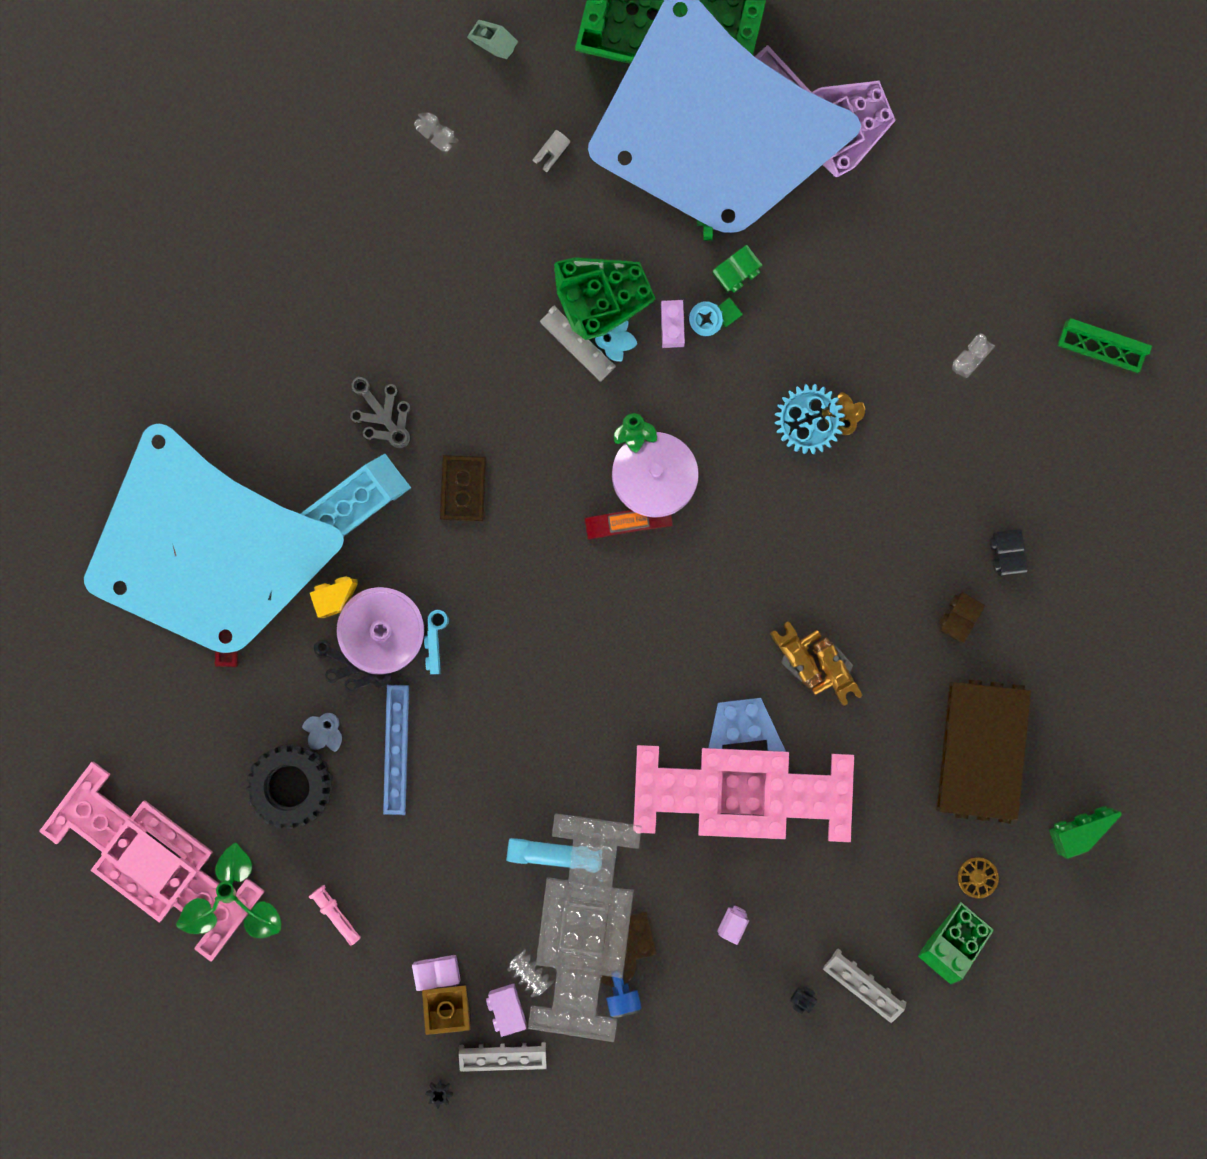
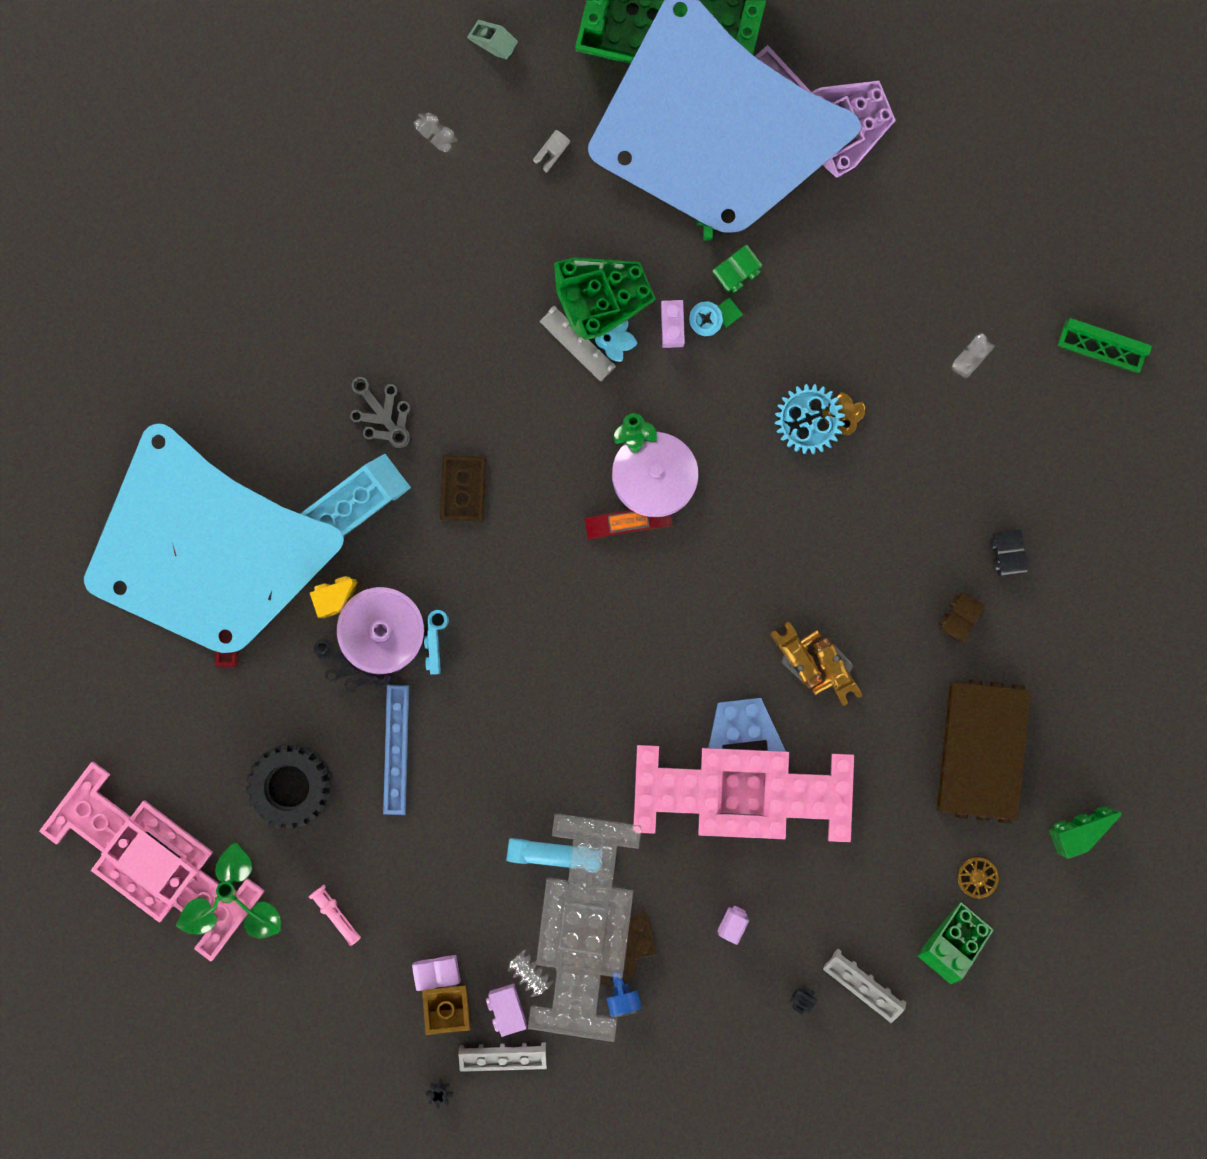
sand blue plate [302,713,342,752] -> none

